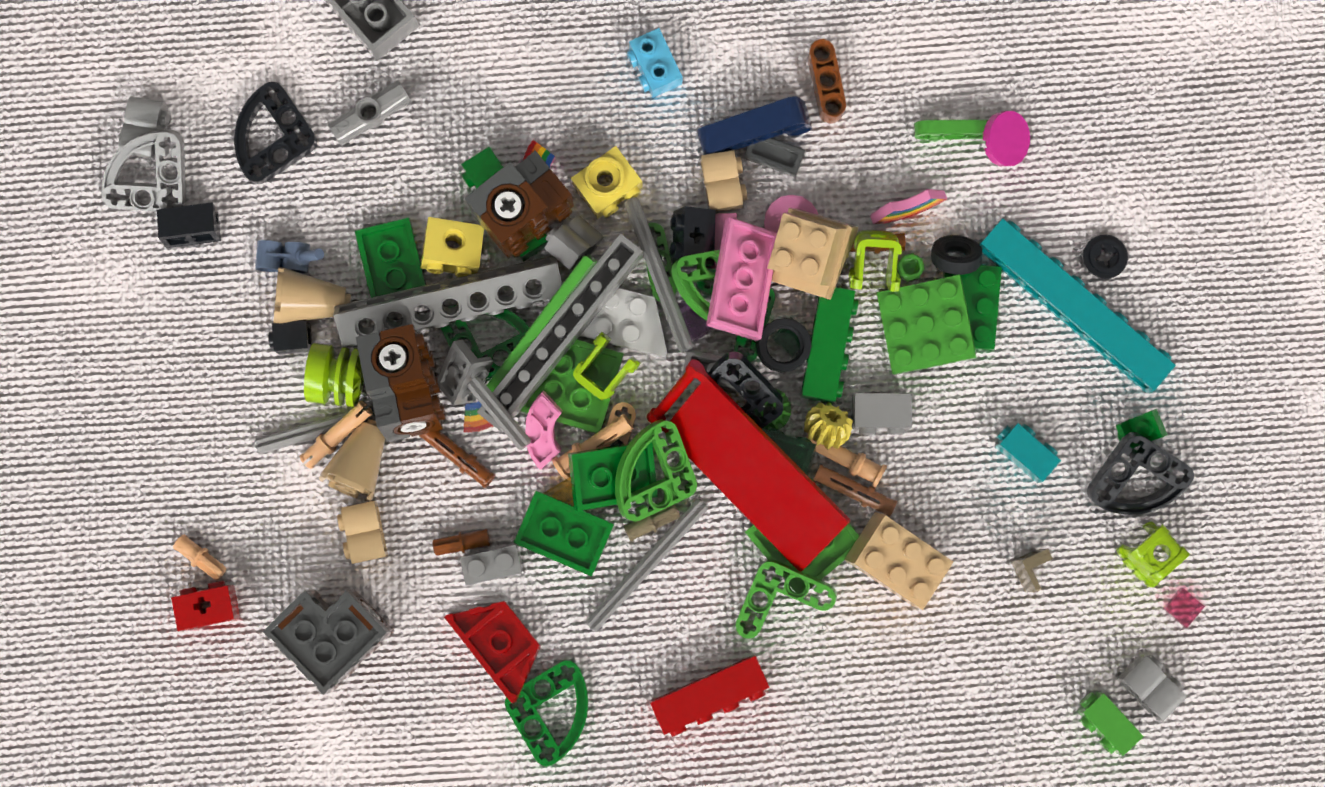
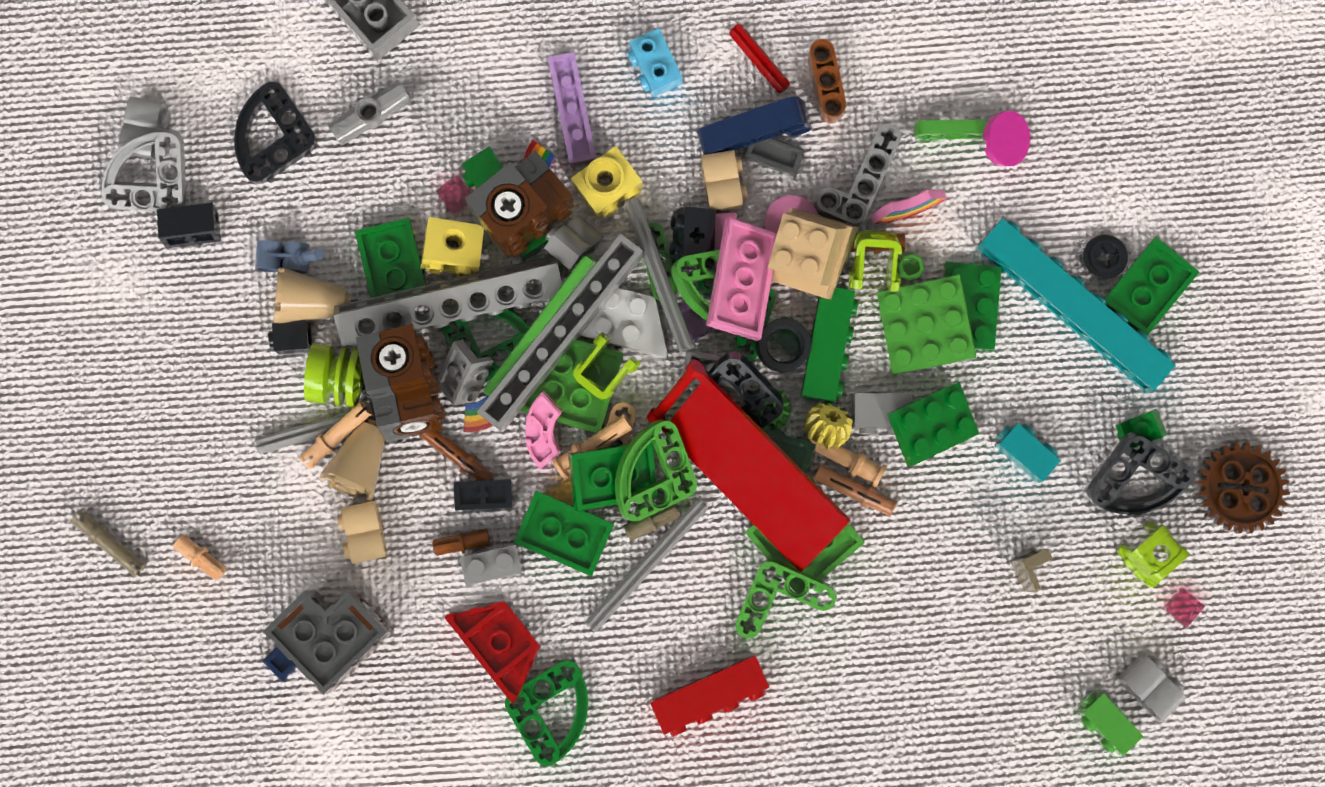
red brick [171,581,241,631] -> none
light grey axle [467,377,531,450] -> none
tan brick [844,512,953,610] -> none
black tyre [931,235,983,275] -> none
none -> dark tan pin [70,508,147,577]
none -> dark blue tile [262,647,297,681]
none -> clear pink tile [436,175,471,215]
none -> black hinge [454,479,515,511]
none -> lavender plate [547,52,597,166]
none -> red axle [729,23,790,93]
none -> light grey beam [814,124,901,227]
none -> green plate [887,382,979,466]
none -> green plate [1104,237,1200,336]
none -> reddish brown gear [1194,442,1290,534]

